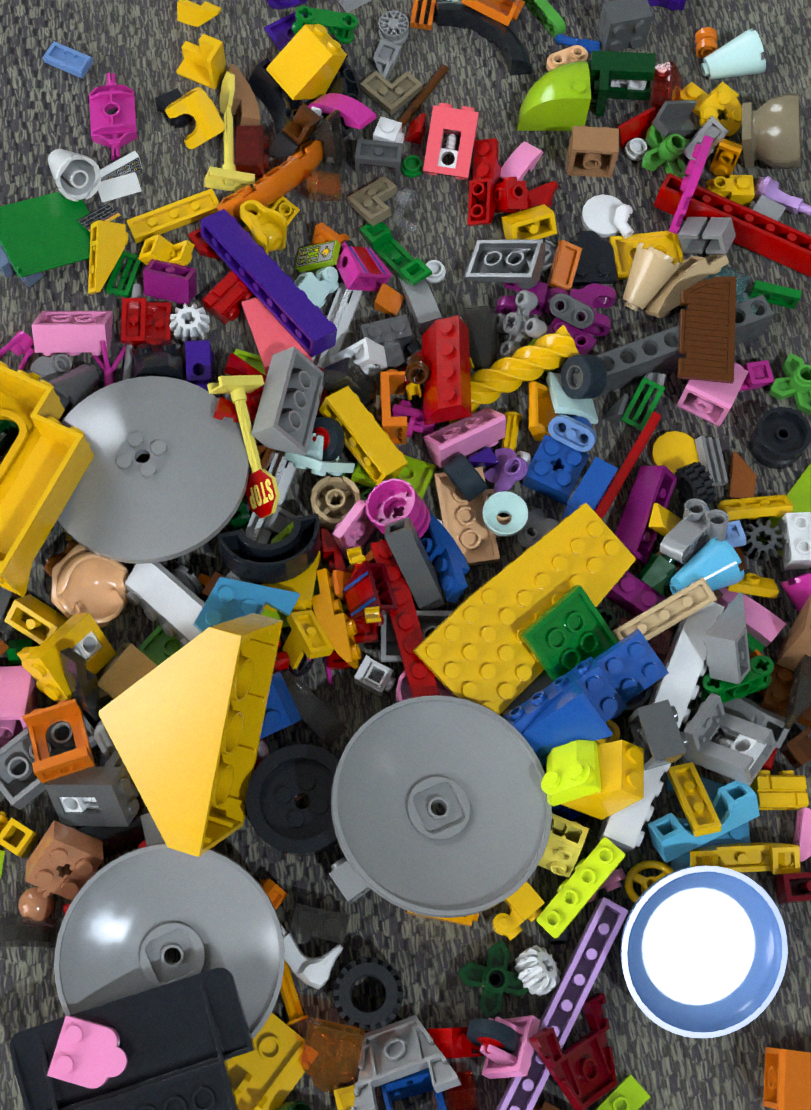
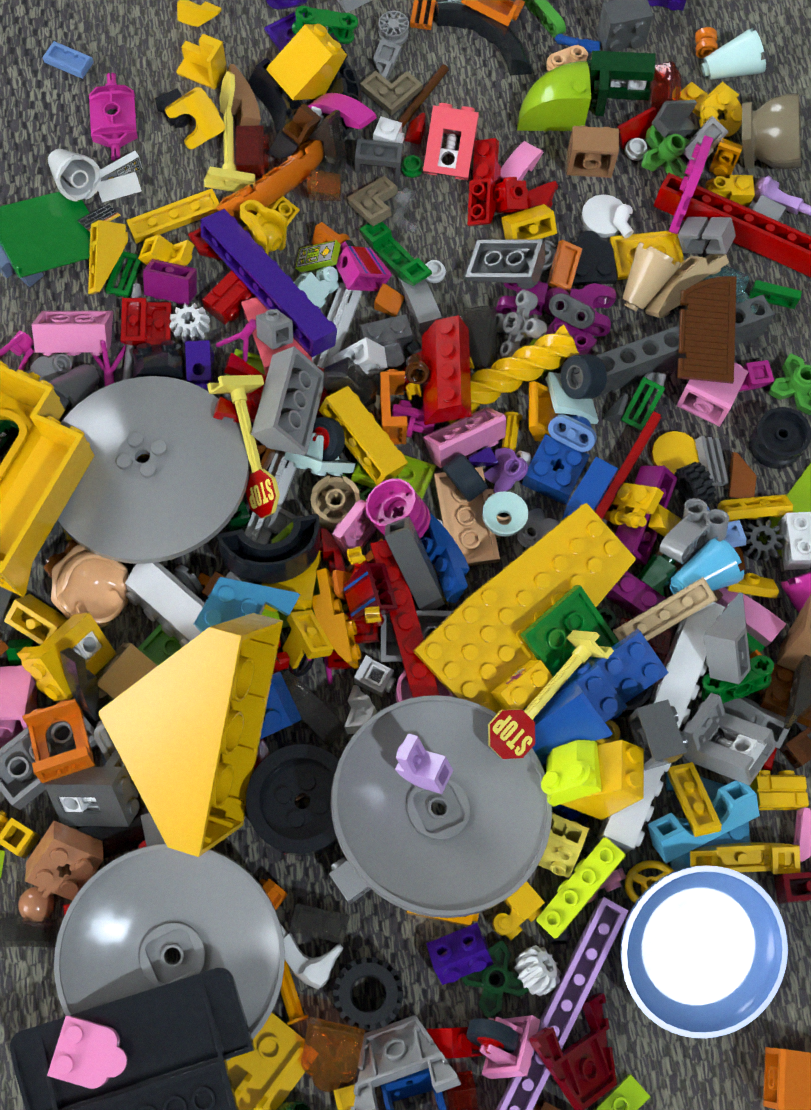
none -> dark pink plant [216,319,256,362]
none -> light grey brick [256,309,293,350]
none -> white slope [344,685,377,734]
none -> lavender brick [395,734,453,794]
none -> dark purple brick [426,923,494,985]
none -> light yellow piece [488,630,614,759]
none -> yellow brick [491,660,553,710]
none -> yellow plate [605,483,664,528]

